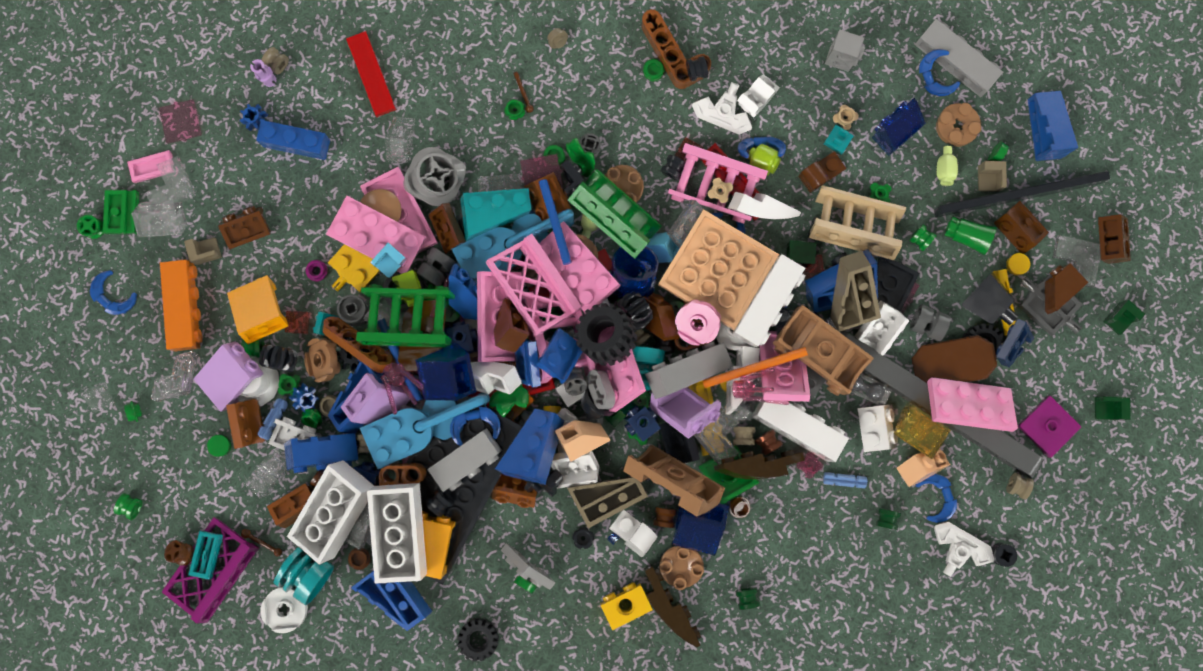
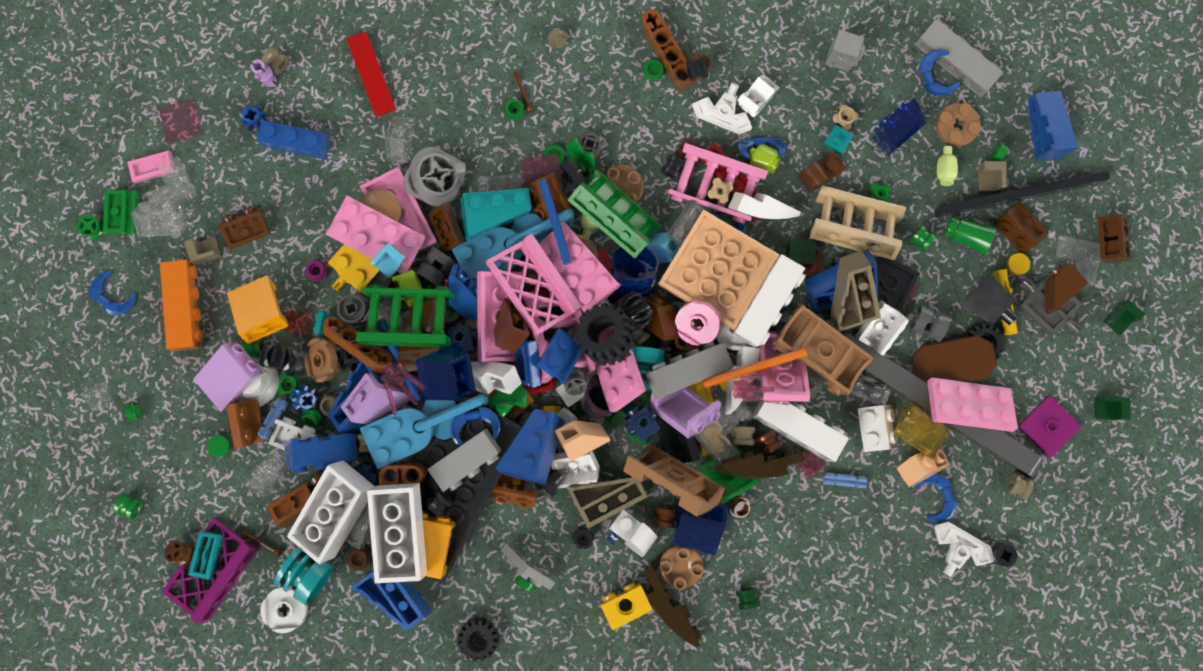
clear plate [151,351,198,402] -> none
light grey beam [587,370,615,409] -> none
dark green wheel [876,508,901,530] -> none
dark blue wing [996,319,1034,368] -> none

